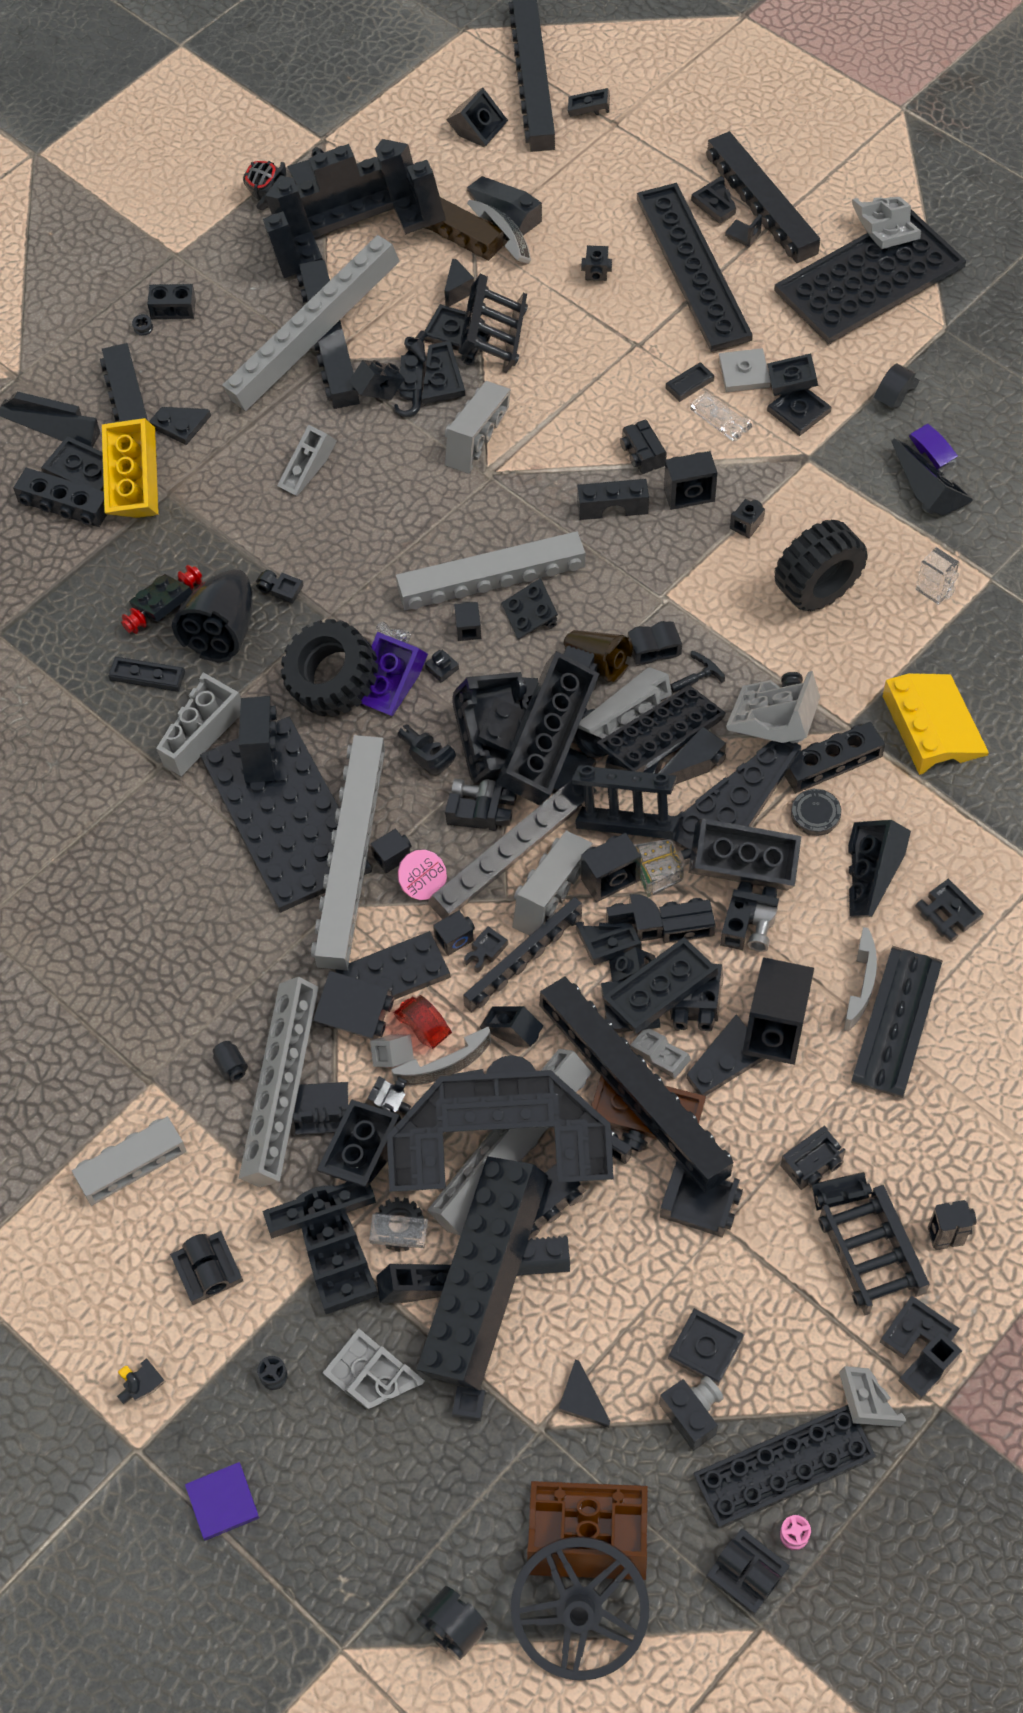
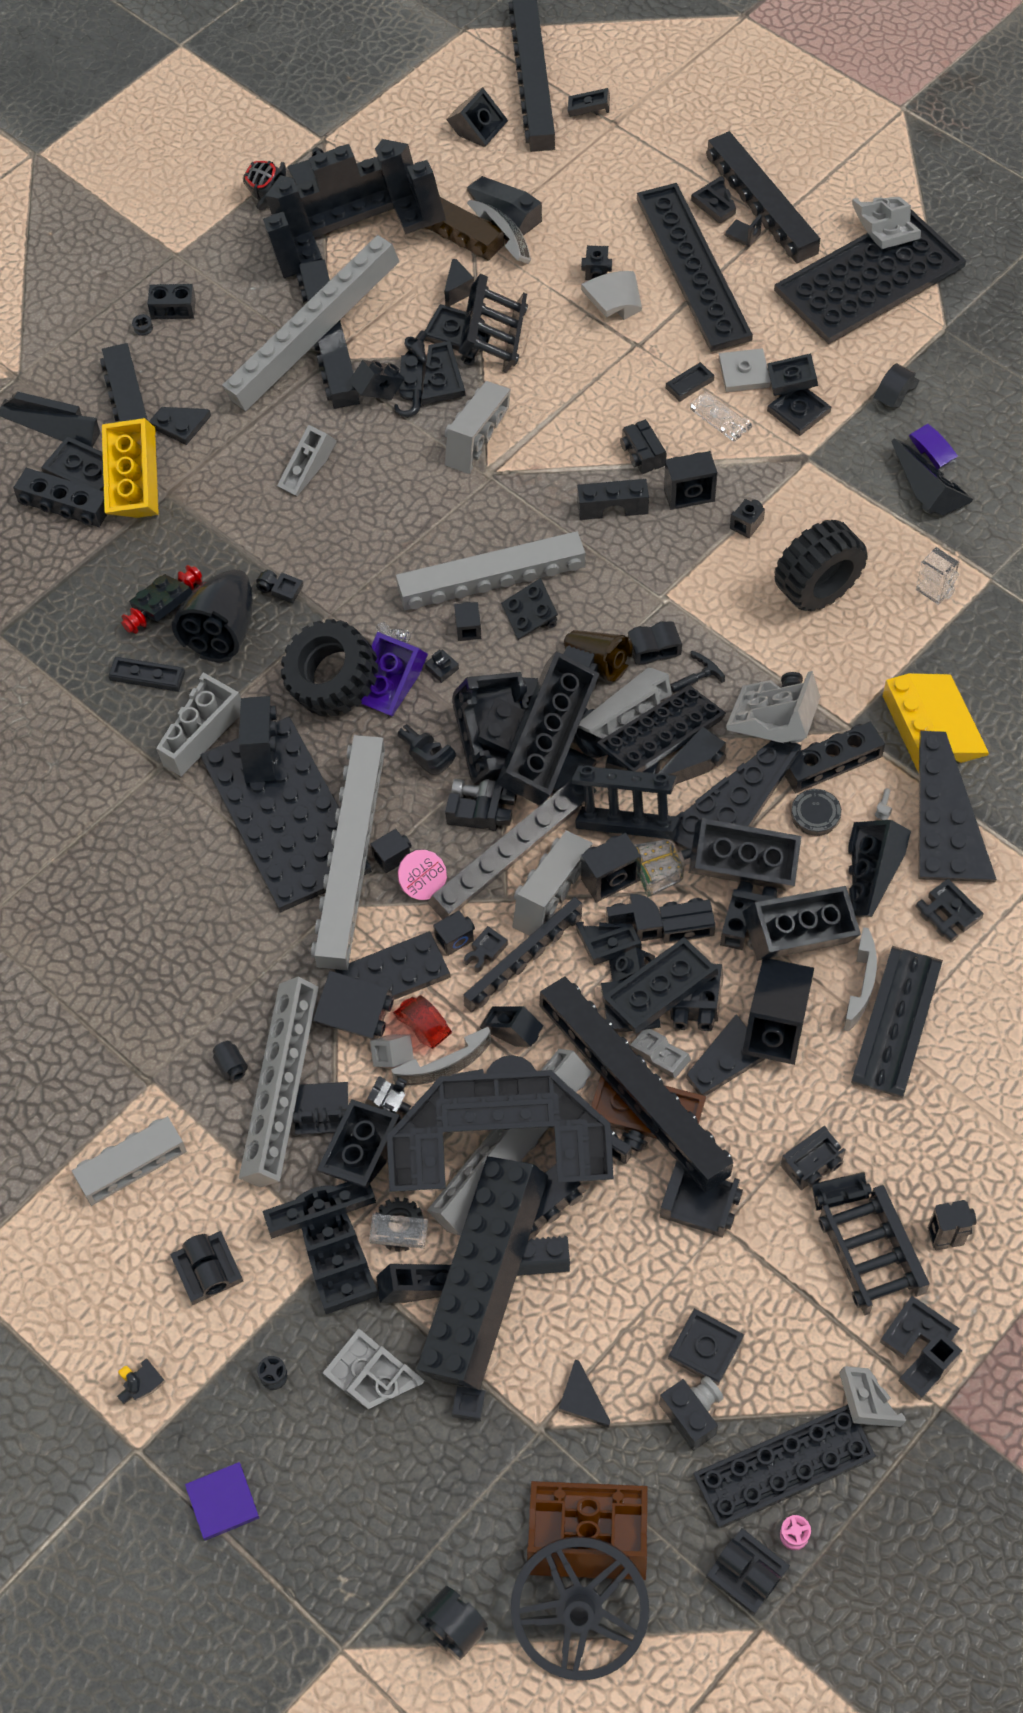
none -> light grey slope [581,271,642,320]
none -> black brick [742,886,861,961]
none -> light grey hand [875,788,892,820]
none -> black wing [918,731,997,882]

